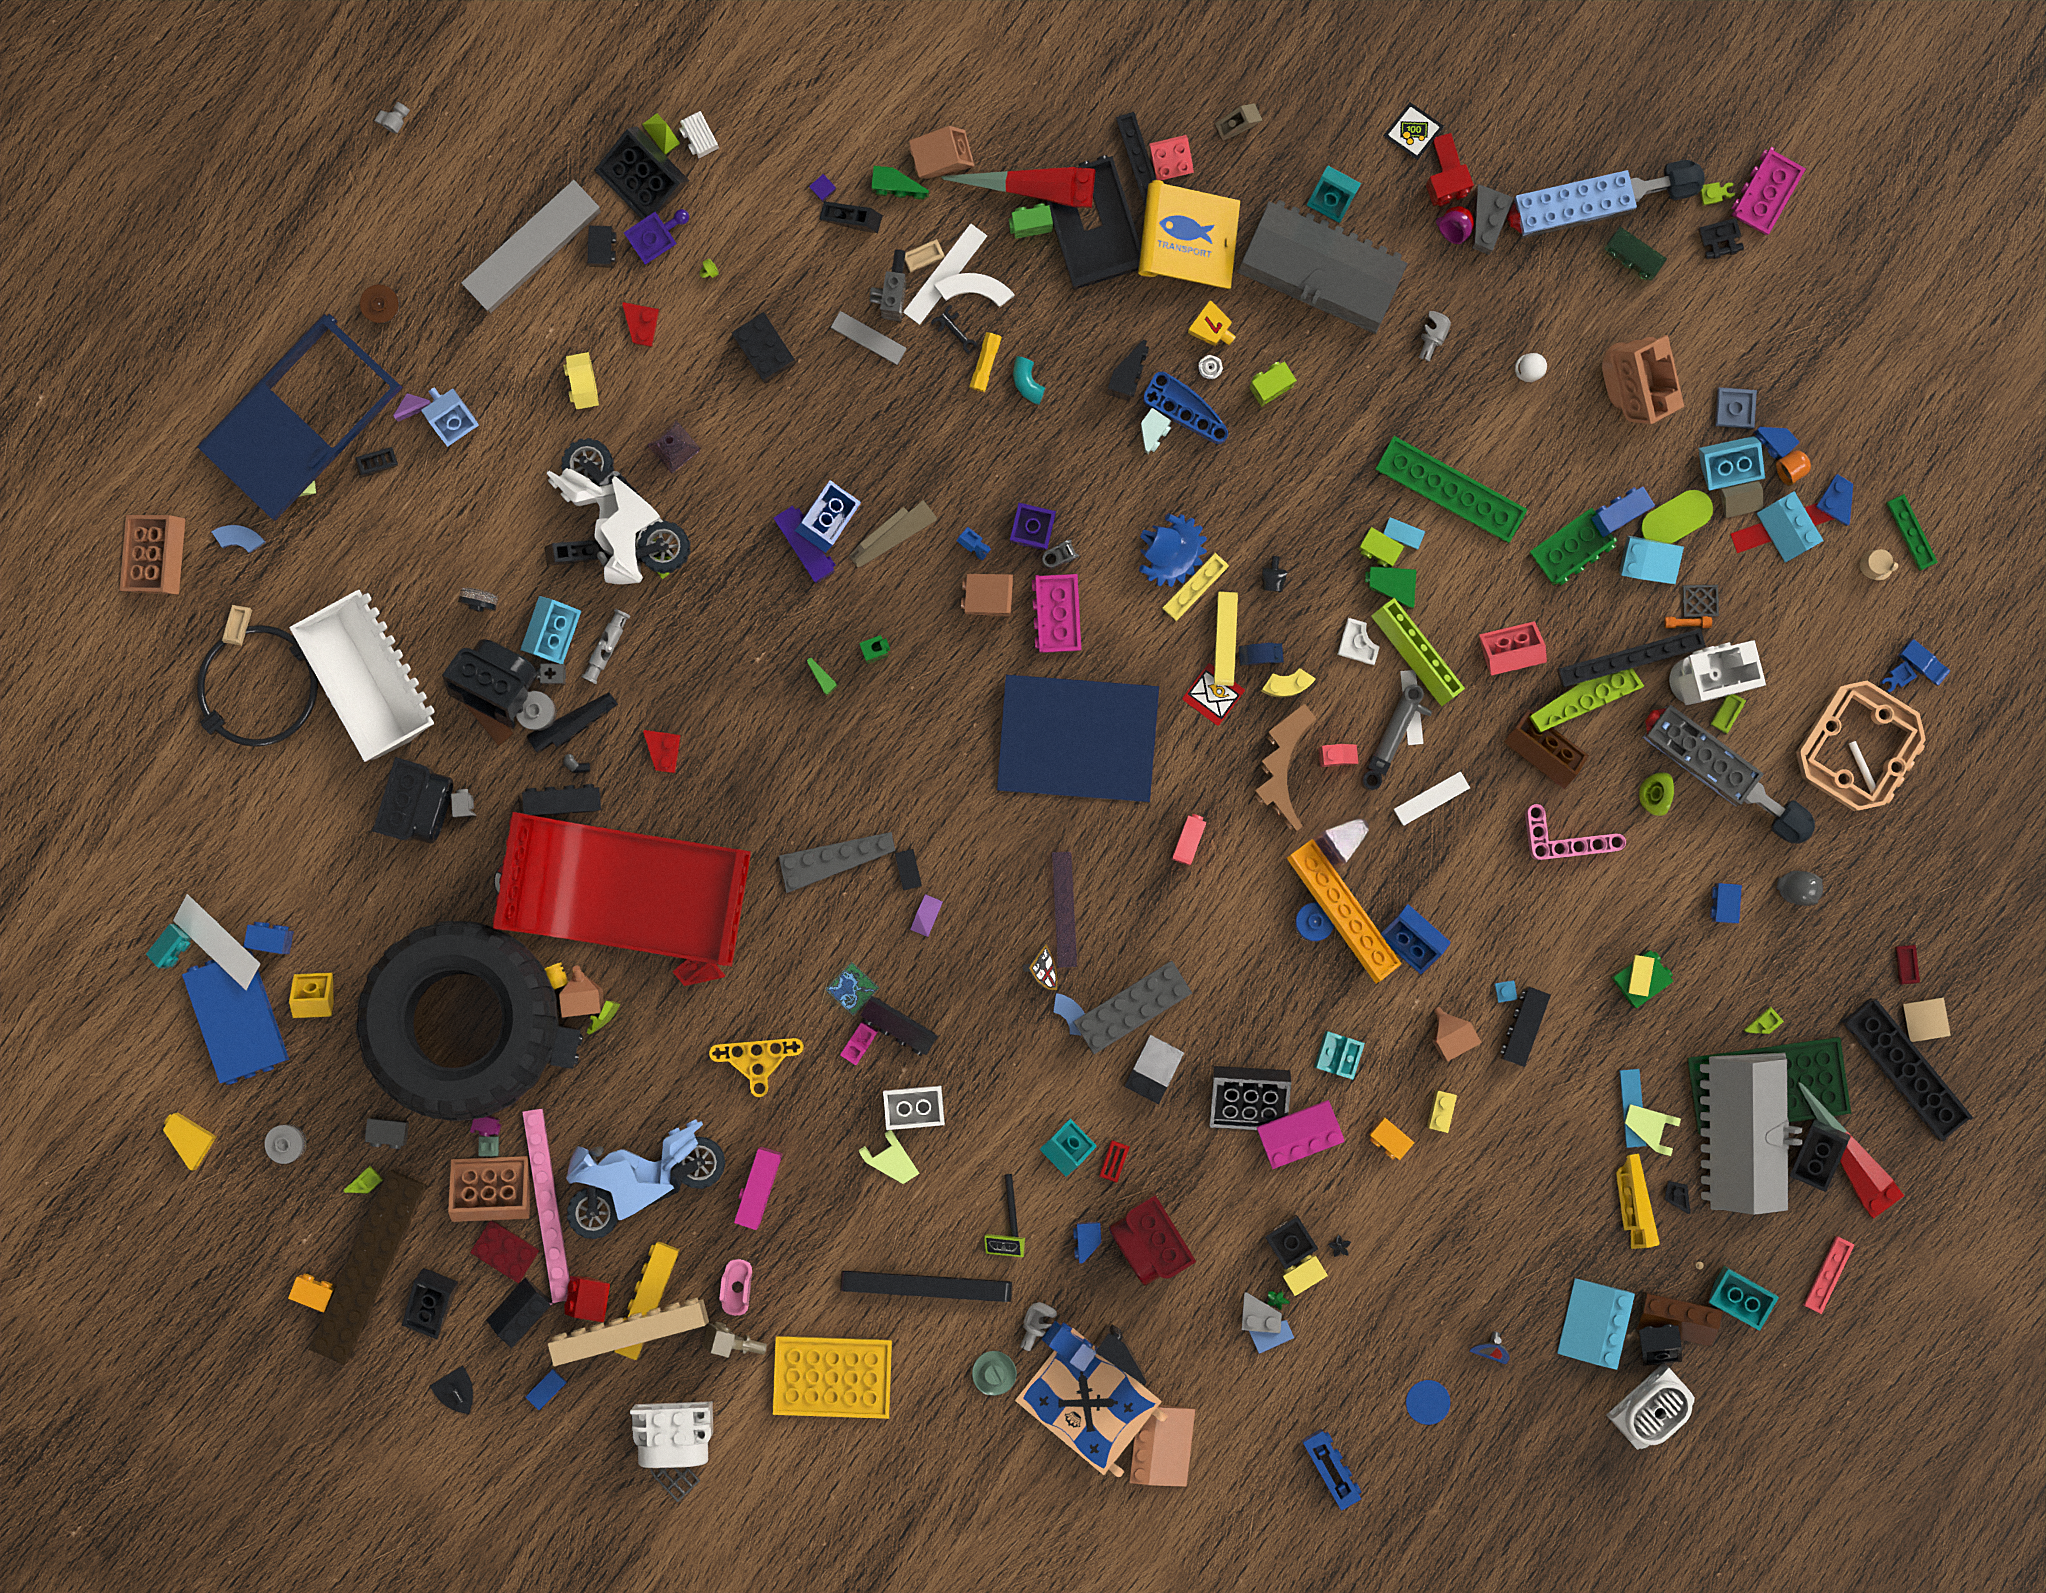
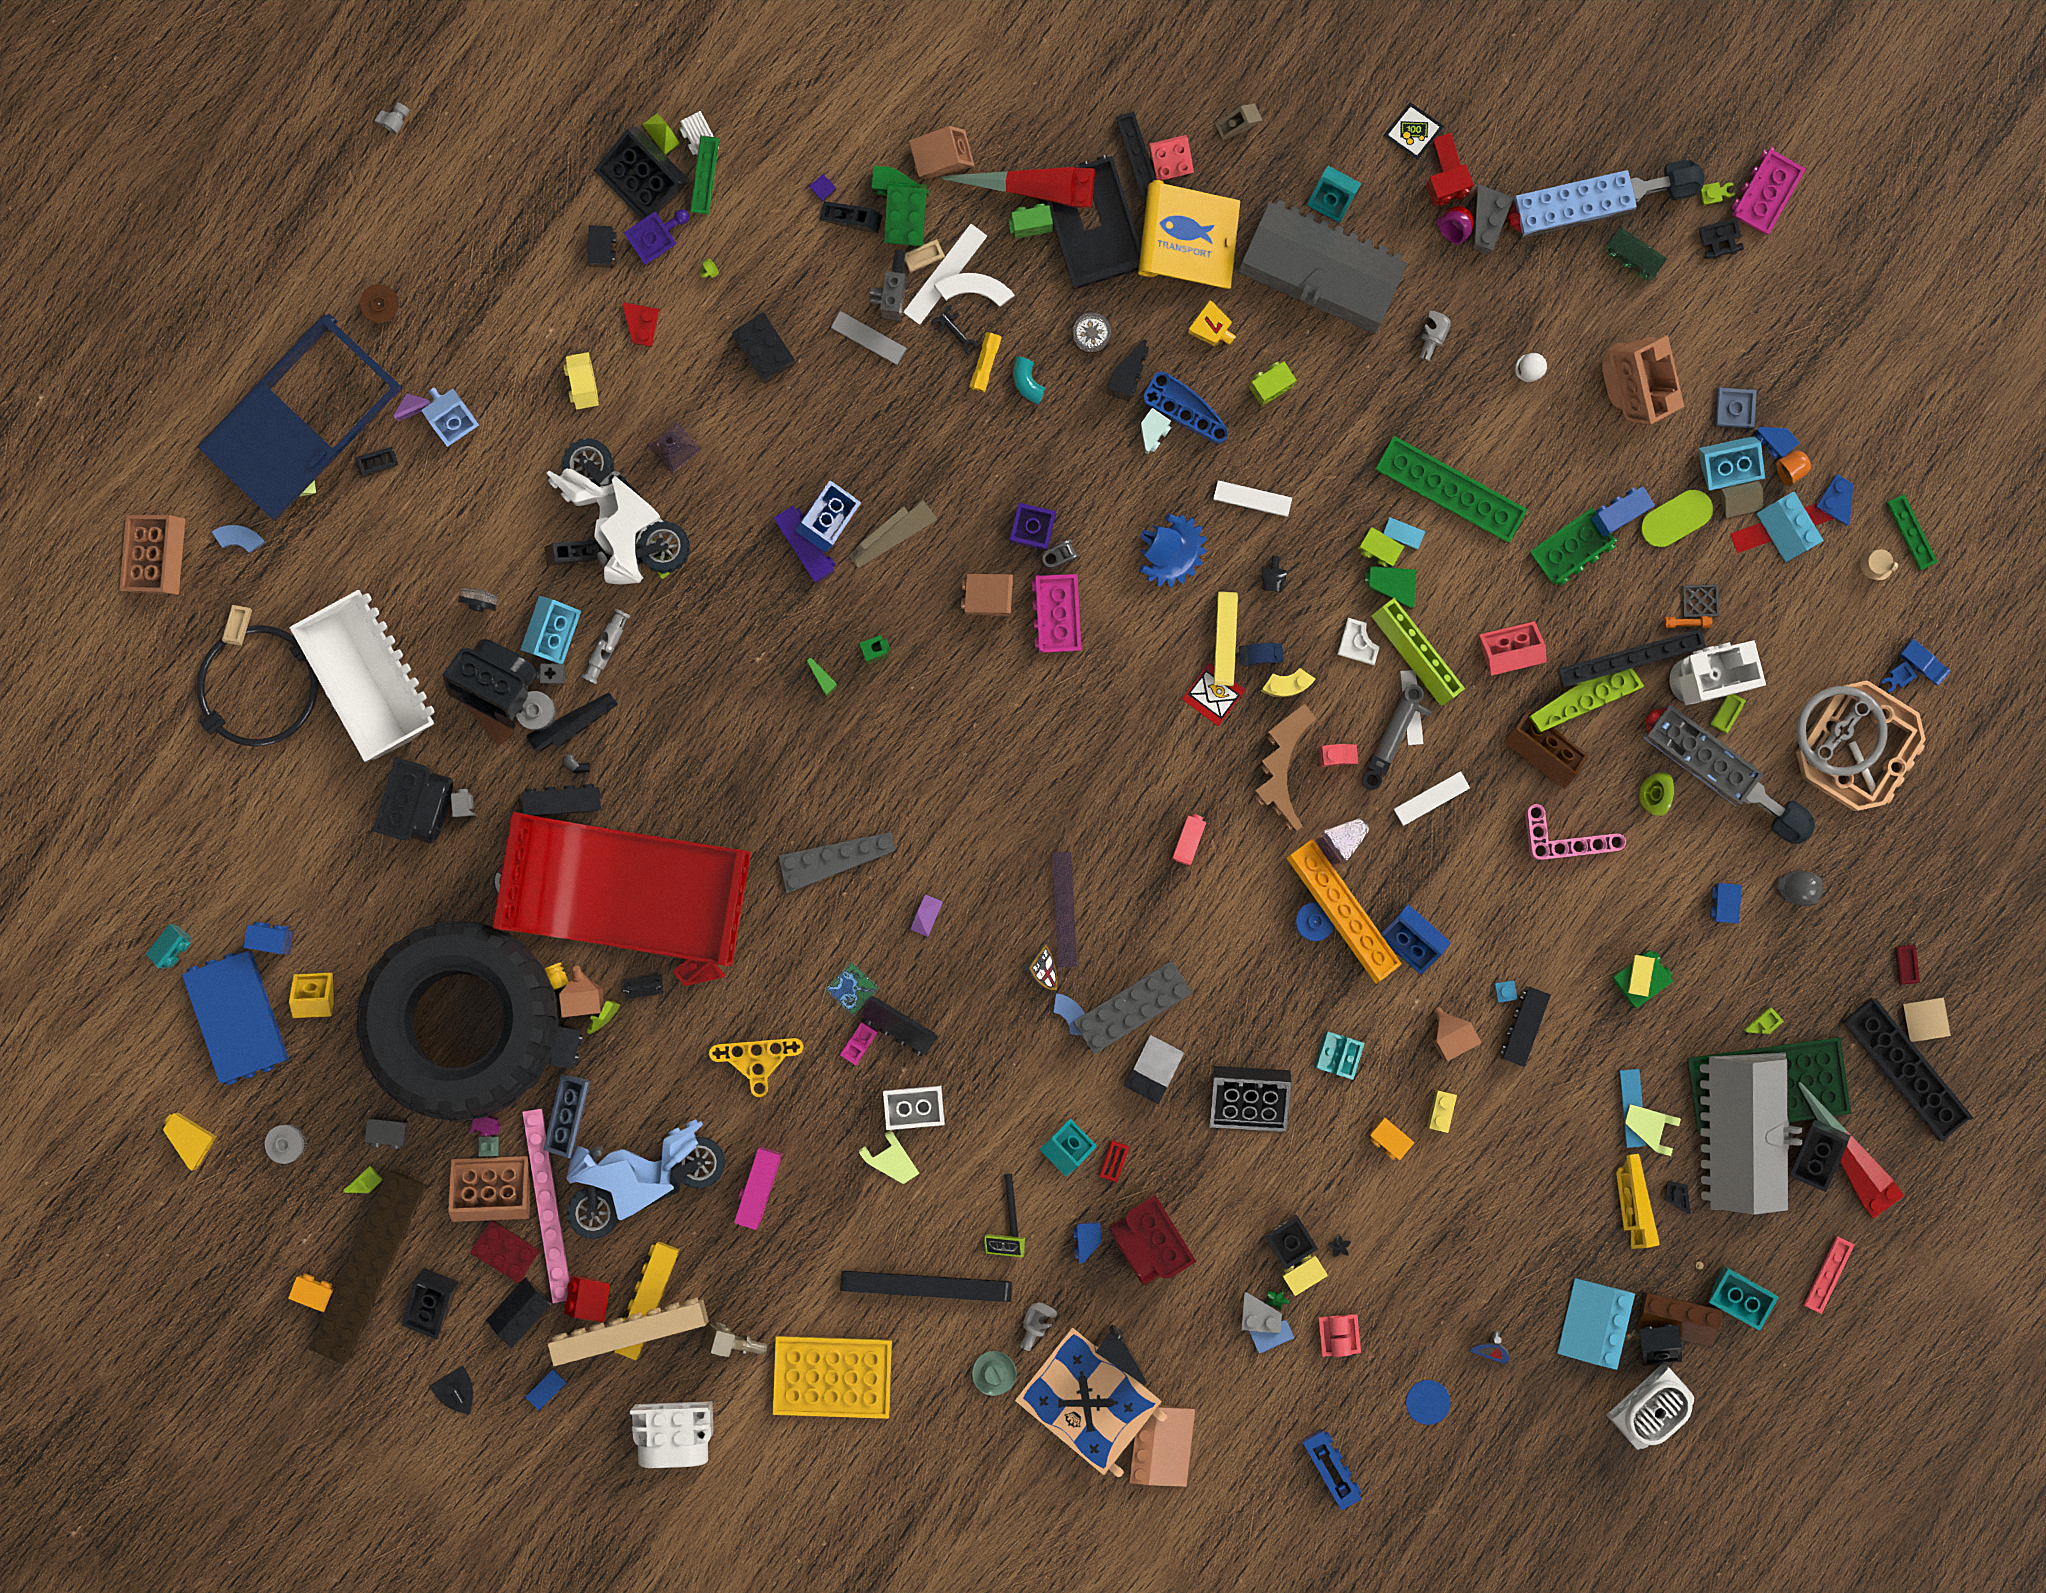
white sticker [173,894,260,990] -> none
light grey tile [462,180,601,313] -> none
red wing [643,730,681,773] -> none
dark grey window [650,1467,700,1502] -> none
bright pink piece [720,1259,752,1316] -> none
black tile [895,849,922,891] -> none
blue plate [956,527,991,561] -> none
dark blue slope [997,675,1159,802] -> none
blue brick [1042,1321,1097,1372] -> none
light yellow tile [1162,553,1229,621] -> none
white plate [1199,355,1223,379] -> none
dark pink slope [1256,1100,1345,1169] -> none
medium azure slope [1619,535,1684,584] -> none
none -> sand blue slope [543,1074,590,1158]
none -> black hinge [623,975,664,999]
none -> green tile [690,135,719,215]
none -> green brick [884,182,927,246]
none -> clear piece [1073,313,1111,353]
none -> white tile [1213,480,1292,517]
none -> coral plate [1318,1314,1361,1357]
none -> light grey piece [1797,686,1887,776]

